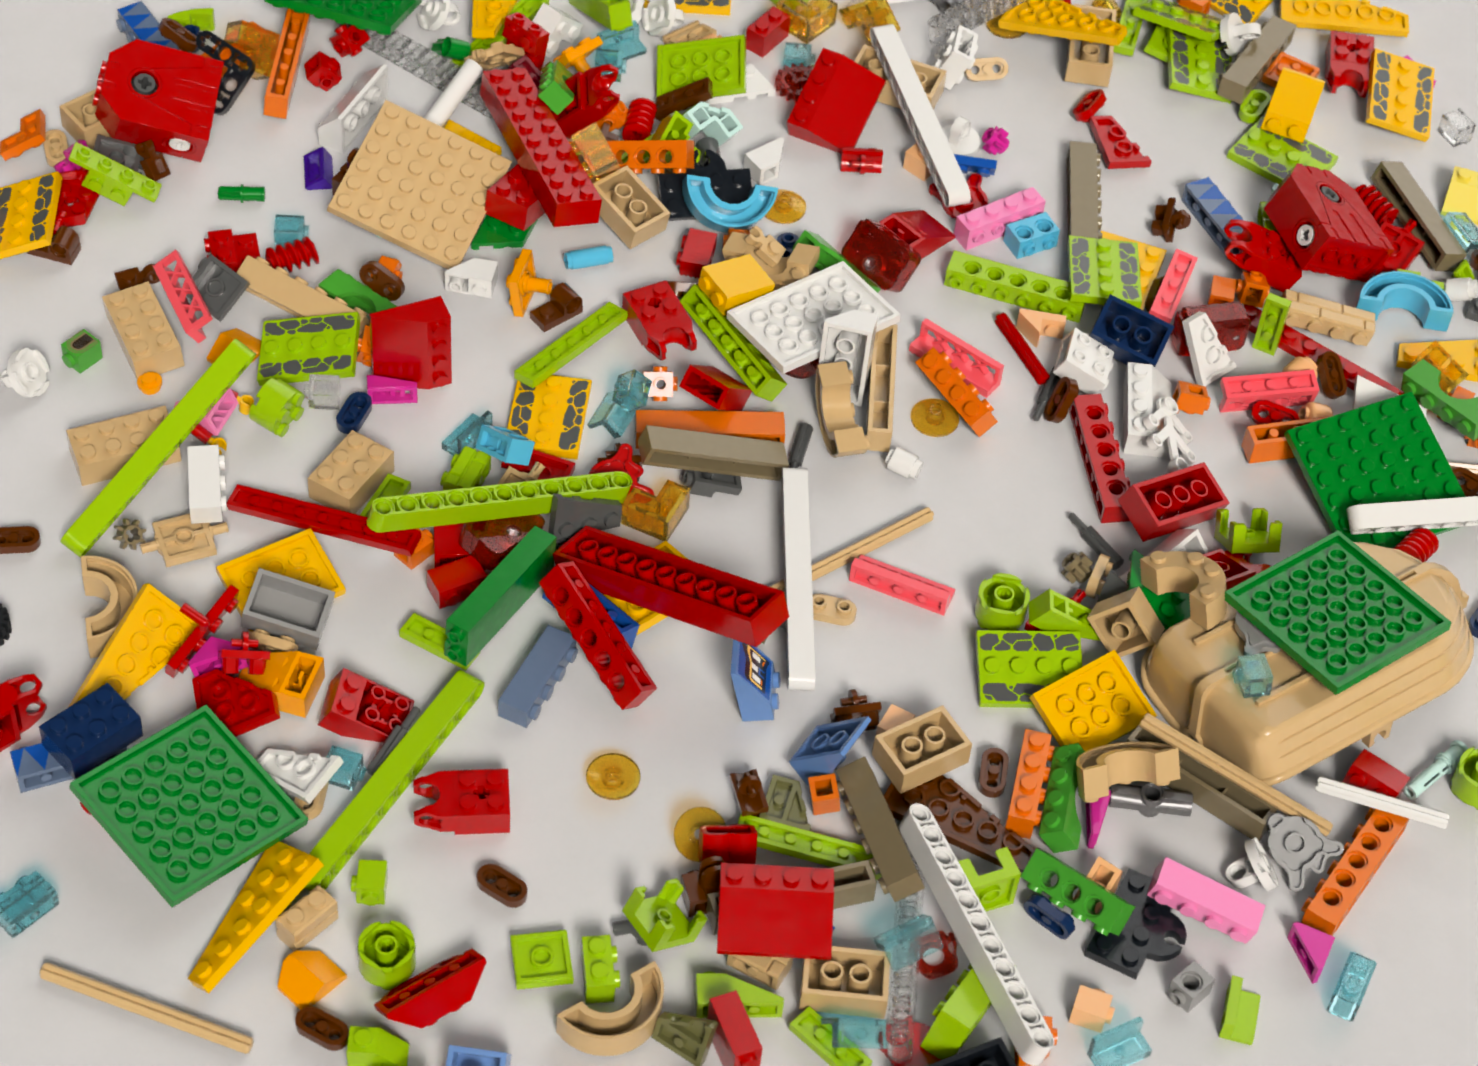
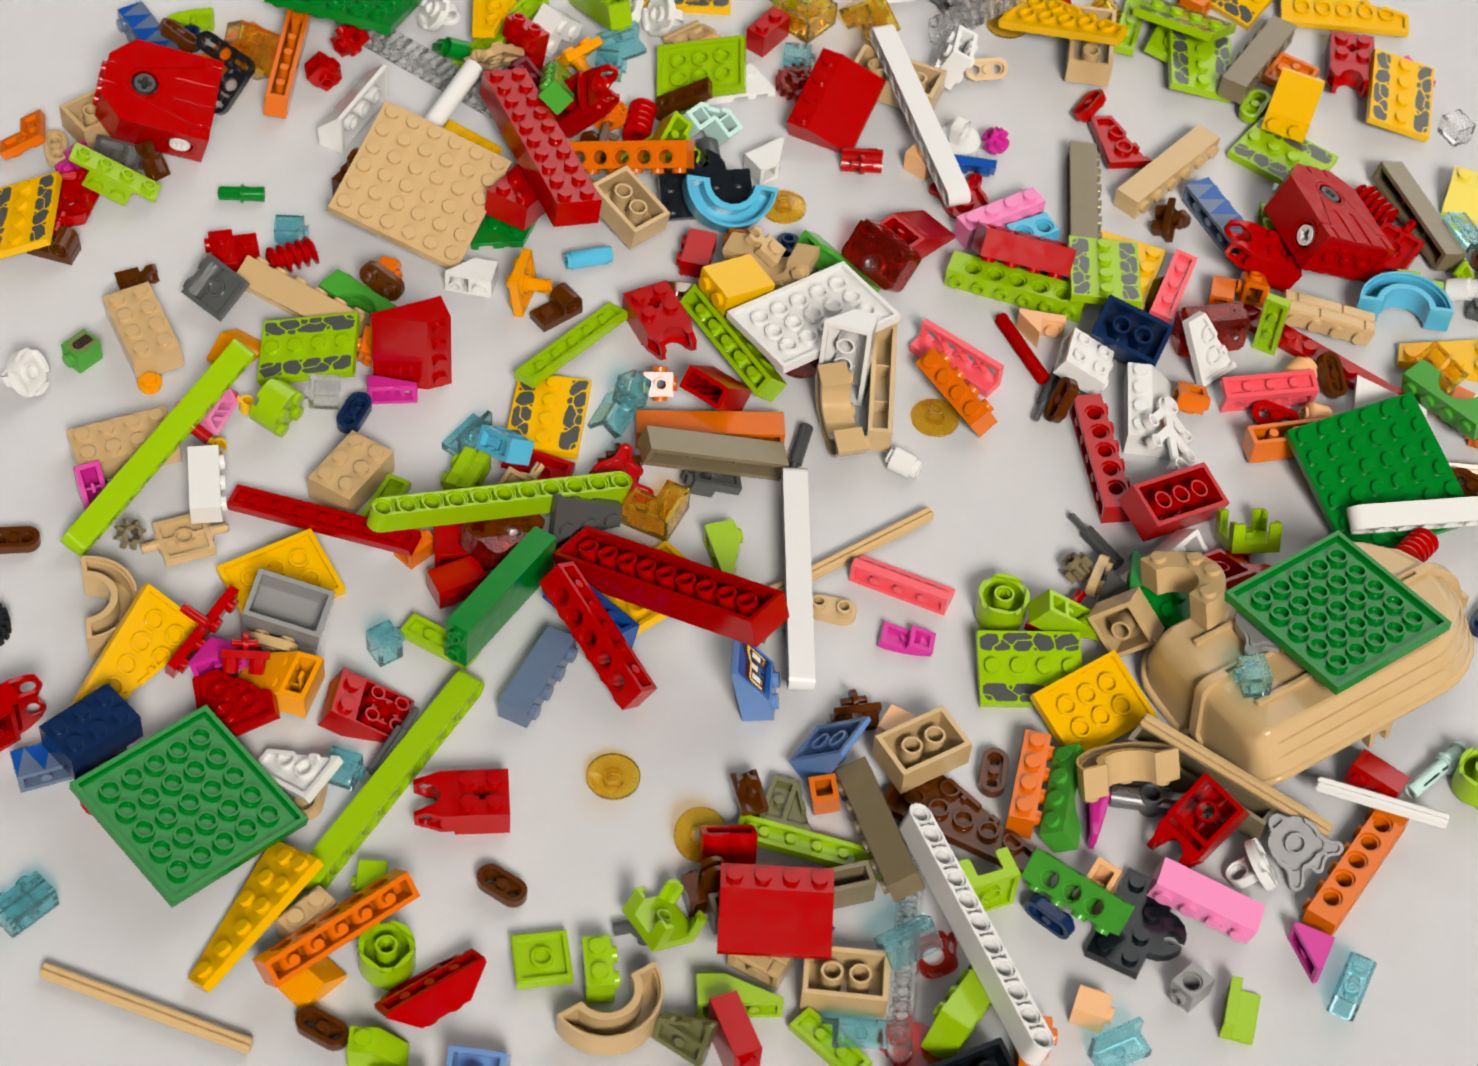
coral fence [153,249,213,343] -> none
dark purple slope [304,147,333,190] -> none
clear yellow brick [570,122,620,182] -> none
white tile [1220,12,1261,57] -> none
none -> dark pink slope [73,460,106,510]
none -> orange brick [252,869,420,988]
none -> clear light blue brick [366,620,405,667]
none -> lime slope [703,519,743,575]
none -> dark pink slope [877,621,936,656]
none -> red brick [970,222,1077,279]
none -> tan brick [1113,124,1220,219]
none -> red brick [1147,772,1250,868]

